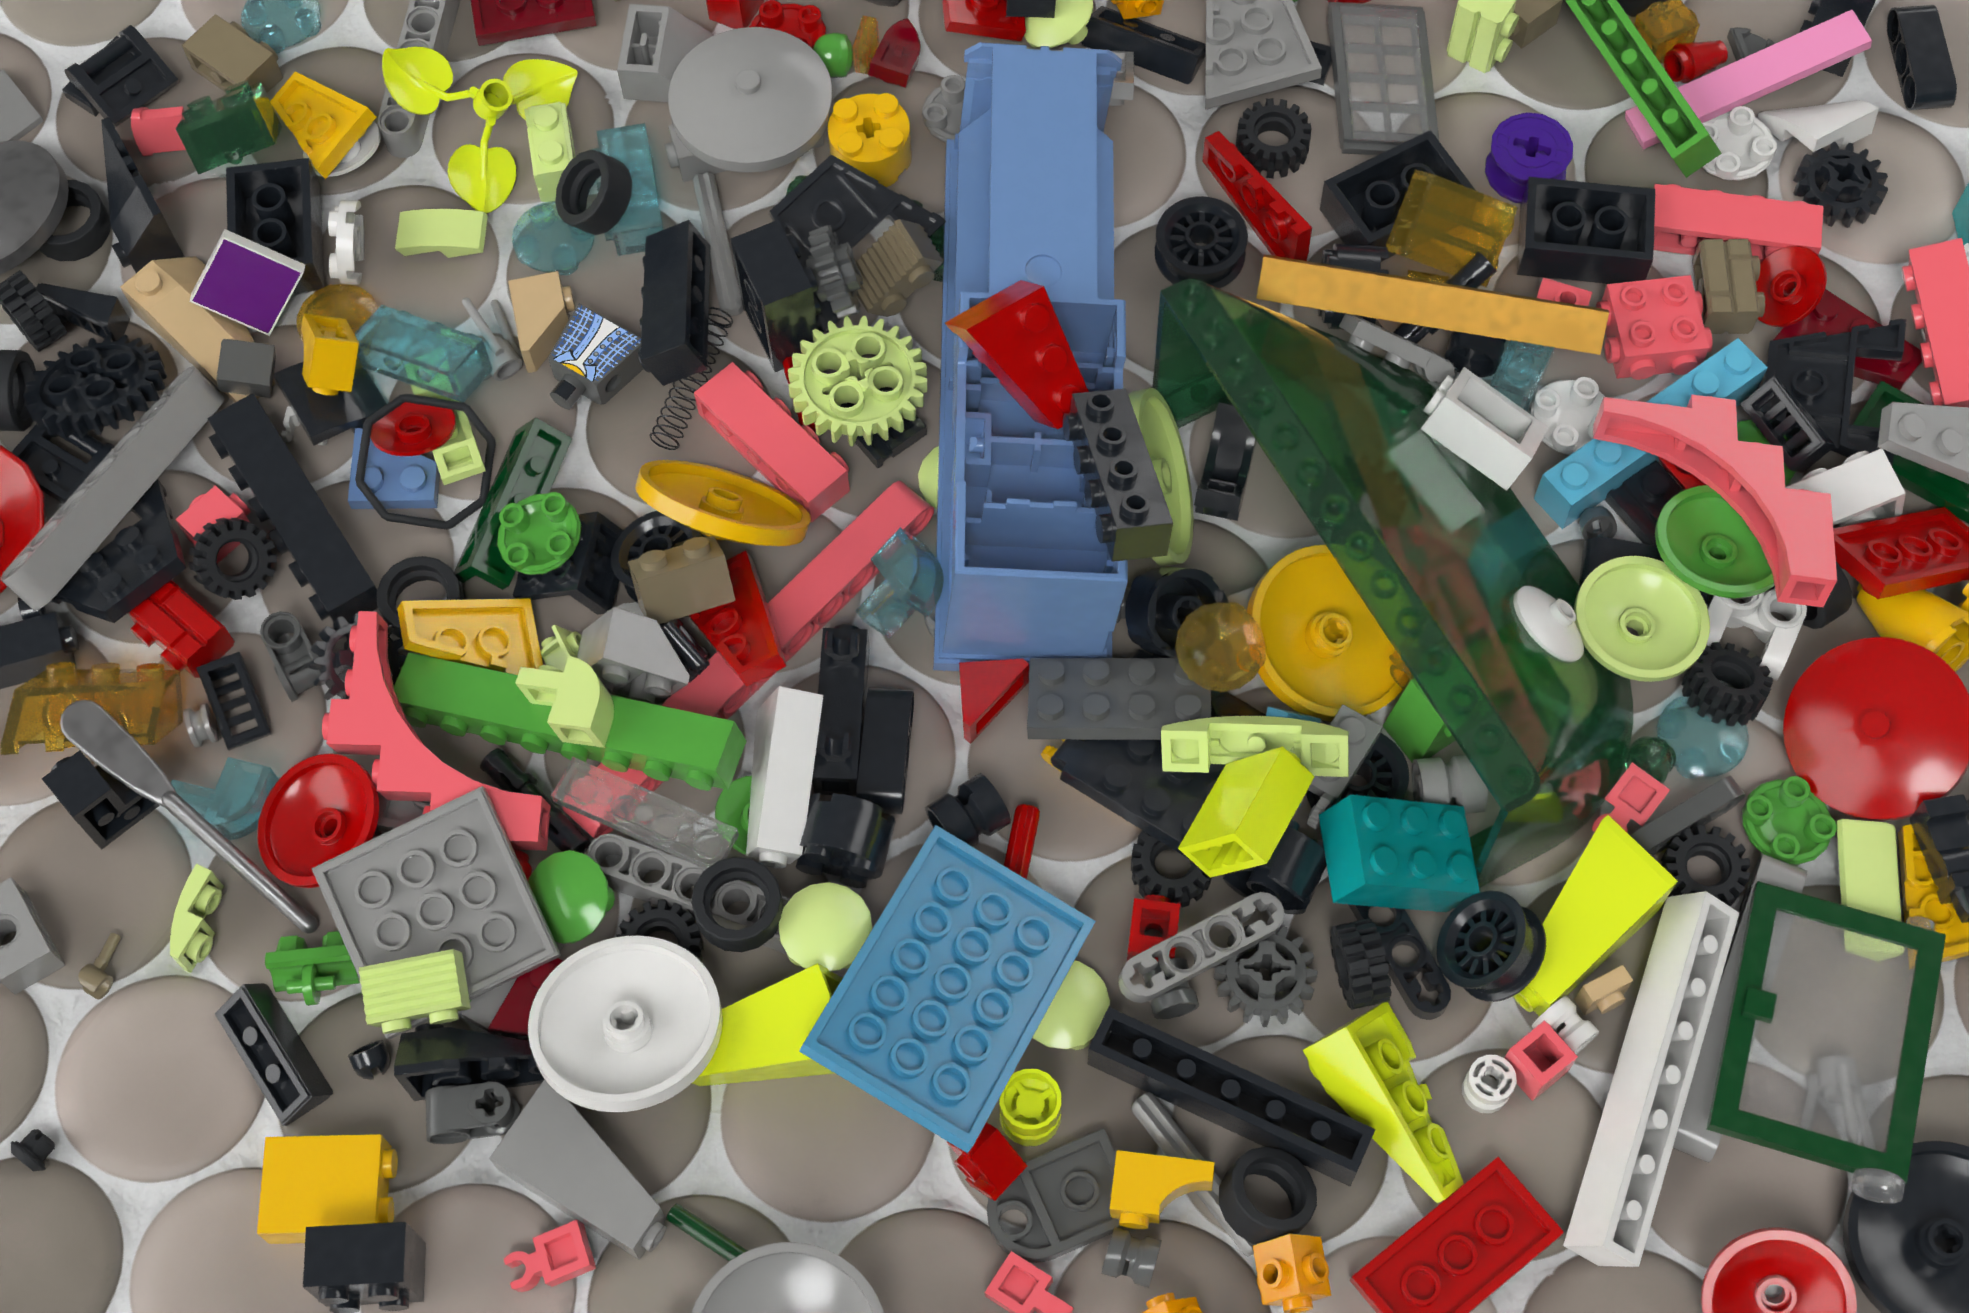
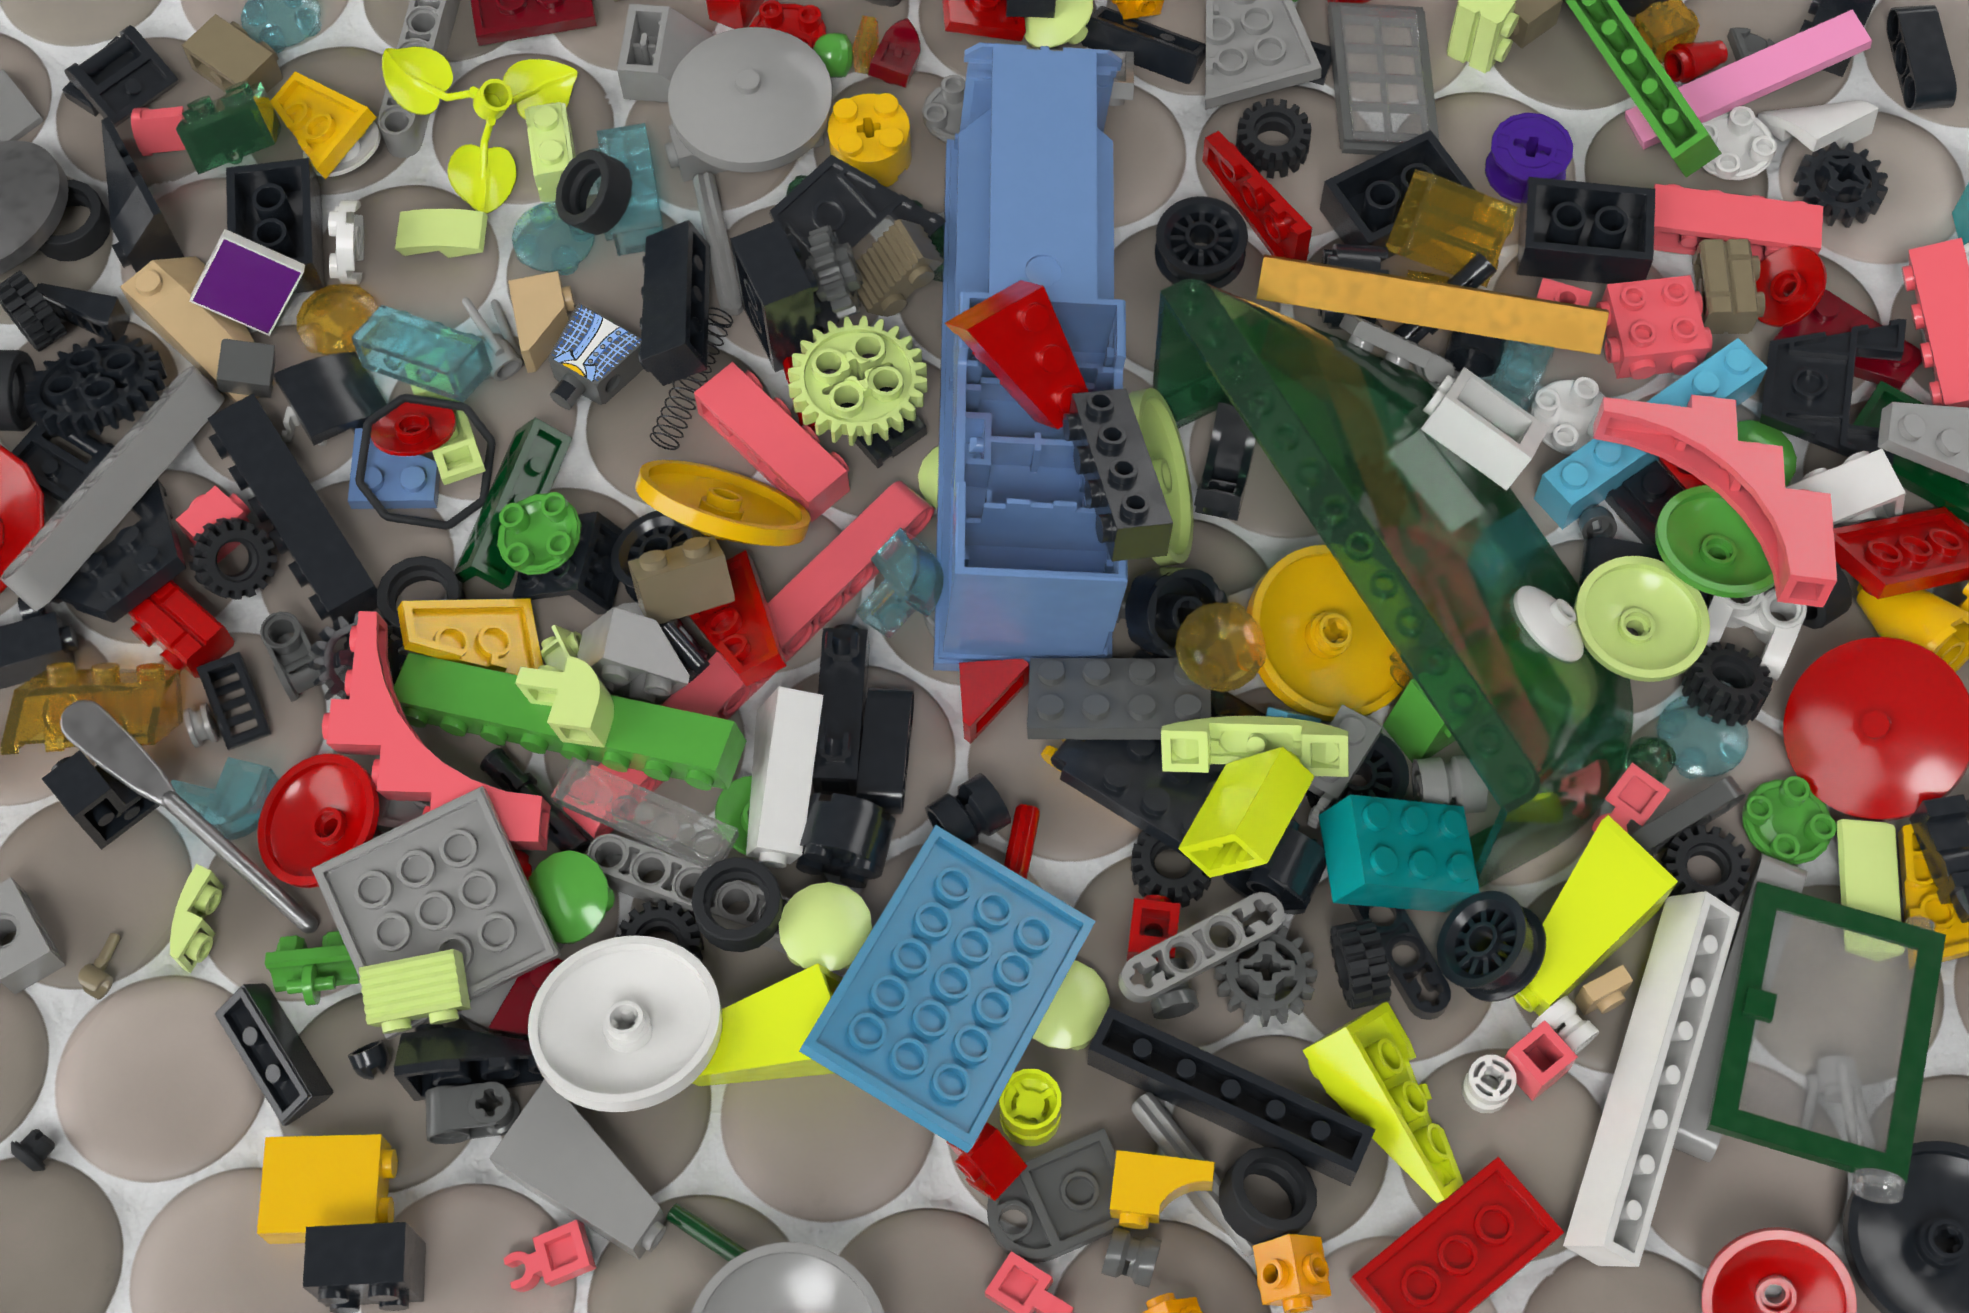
yellow arch [301,313,359,396] -> none
black slope [1740,376,1835,473] -> none

